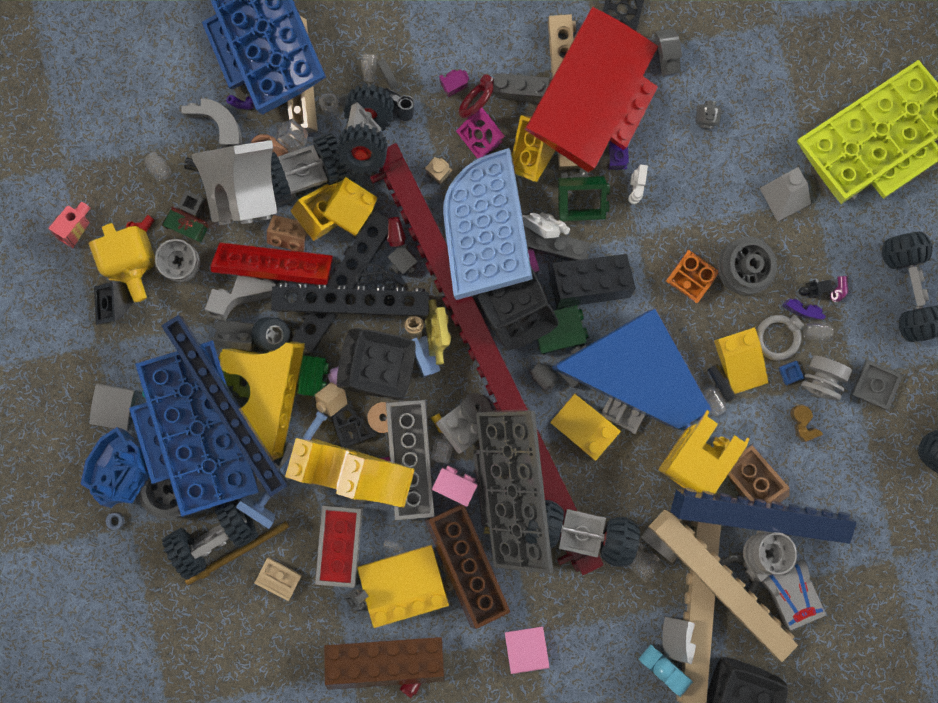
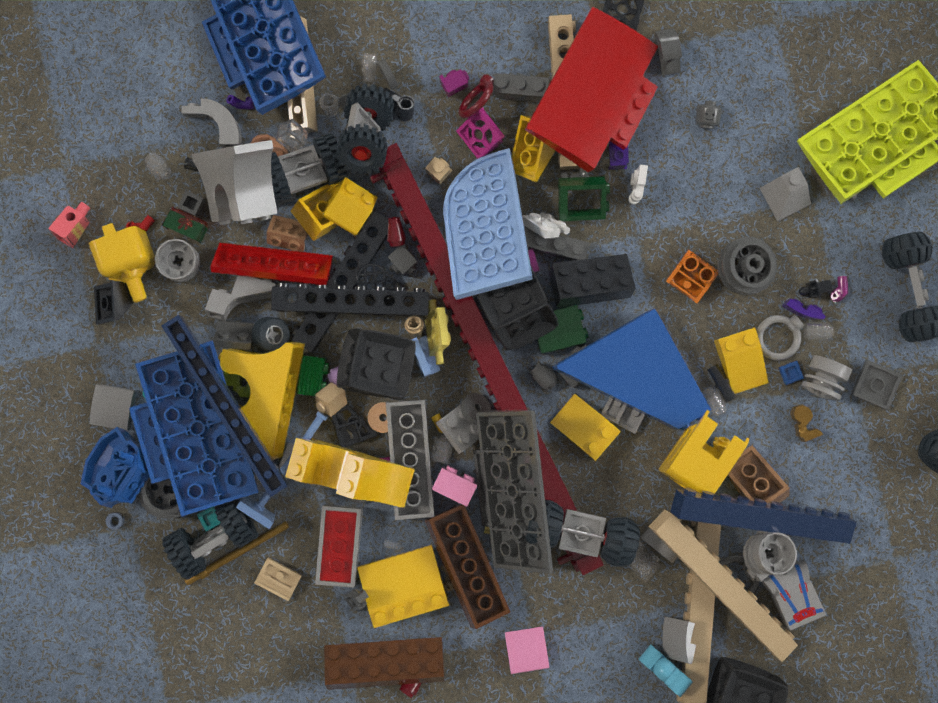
none -> teal plate [197,506,220,531]

